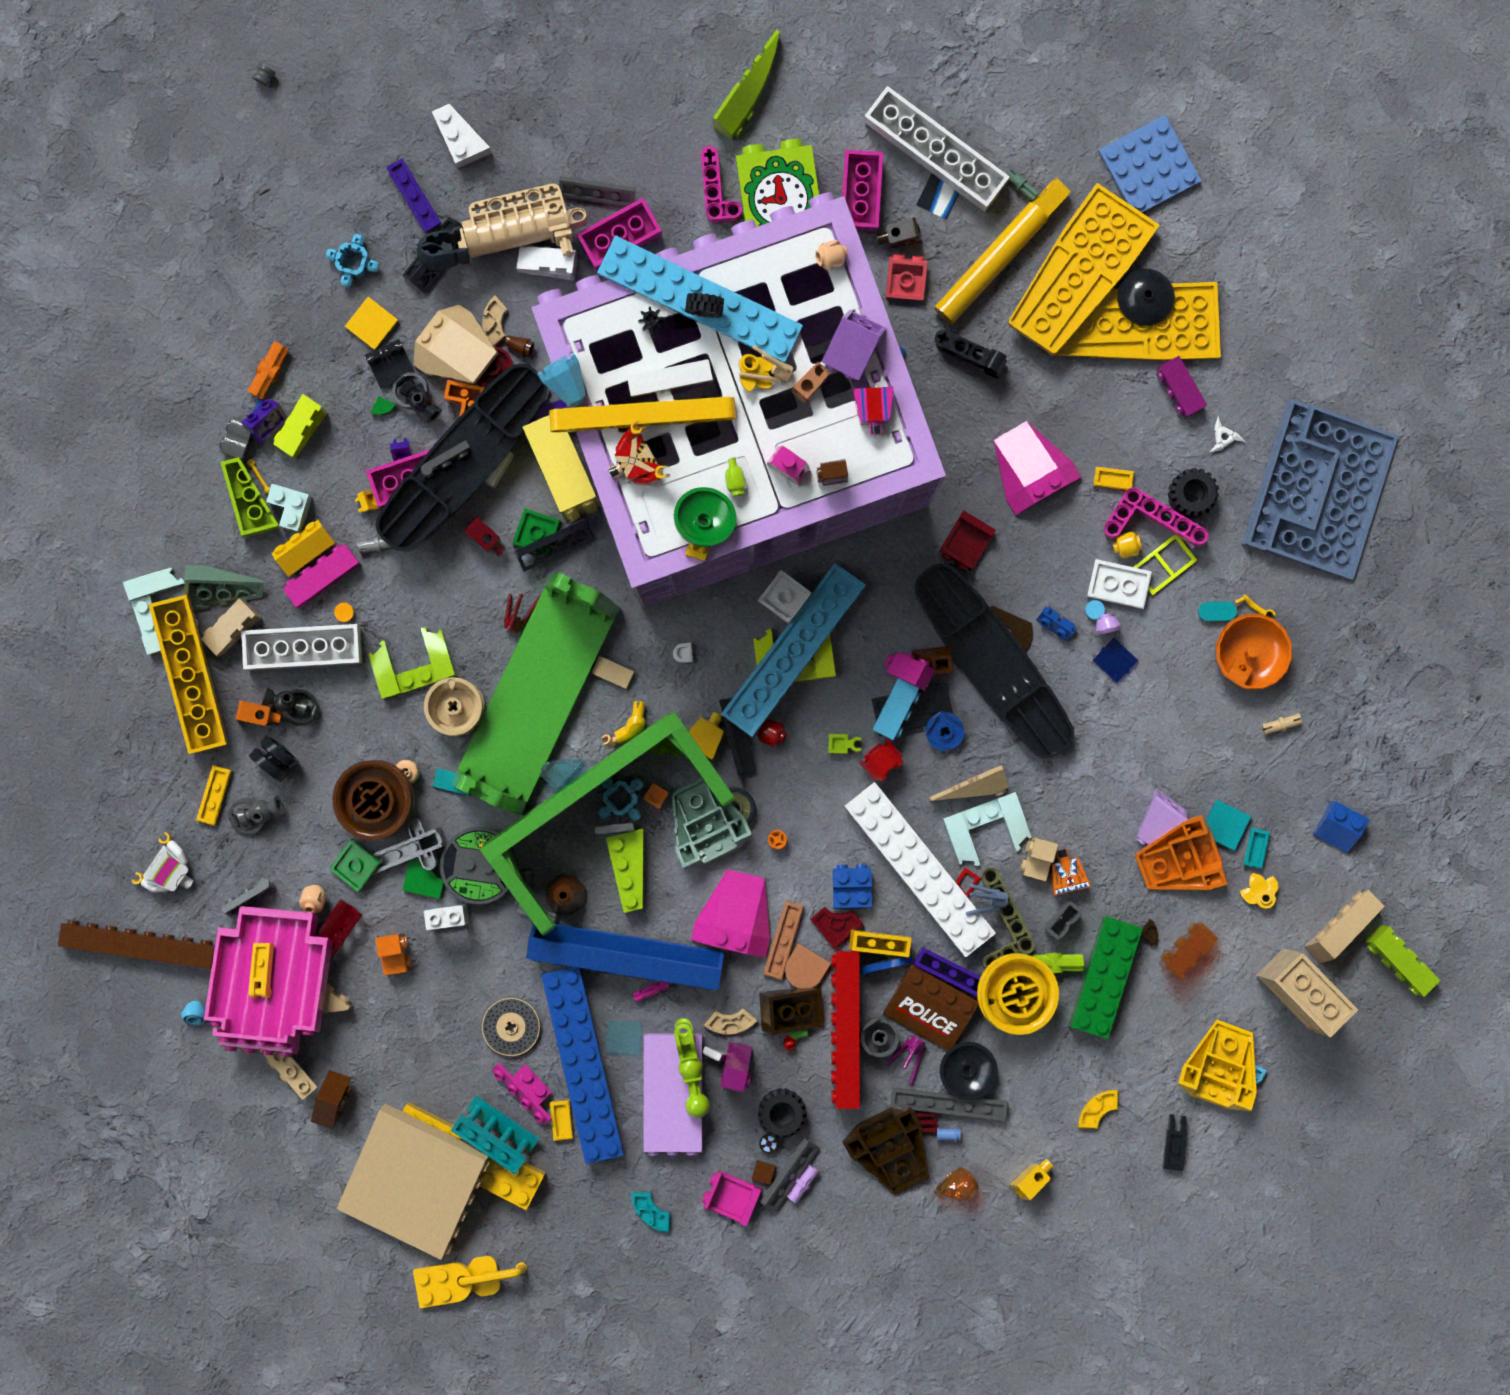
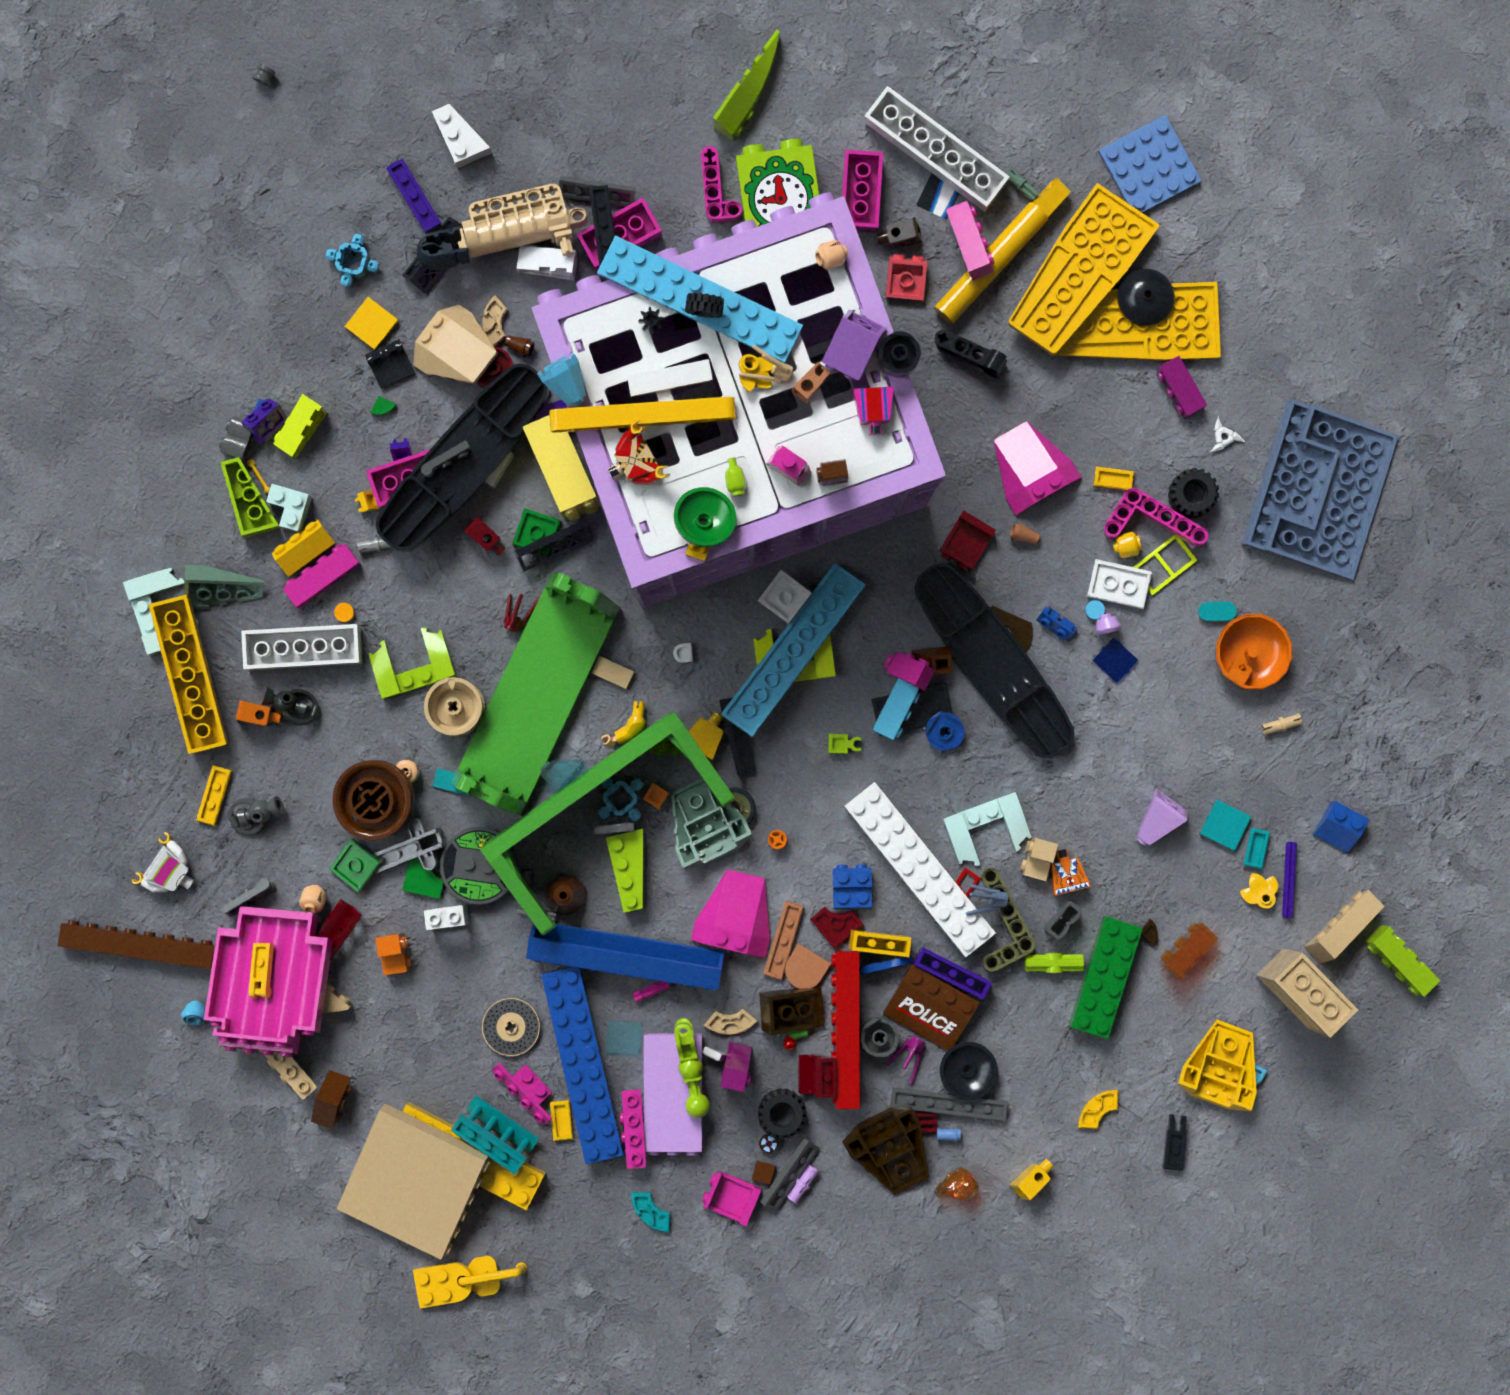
tan wedge [201,598,262,657] -> none
orange piece [247,341,290,400] -> none
black wheel [249,735,299,782] -> none
black piece [392,372,442,423] -> none
orange brick [444,380,485,417] -> none
red head [757,719,787,747] -> none
red brick [859,738,904,782] -> none
tan wedge [928,765,1009,801] -> none
yellow wheel [977,953,1059,1035] -> none
orange wedge [1135,815,1228,890] -> none
yellow piece [1235,594,1276,618] -> none
none -> black tile [589,185,615,282]
none -> dark pink bracket [620,1089,646,1169]
none -> dark red panel [798,1054,836,1098]
none -> black brick [878,331,921,377]
none -> brick [946,201,995,280]
none -> nougat cone [1010,523,1040,545]
none -> dark purple axle [1282,842,1297,918]

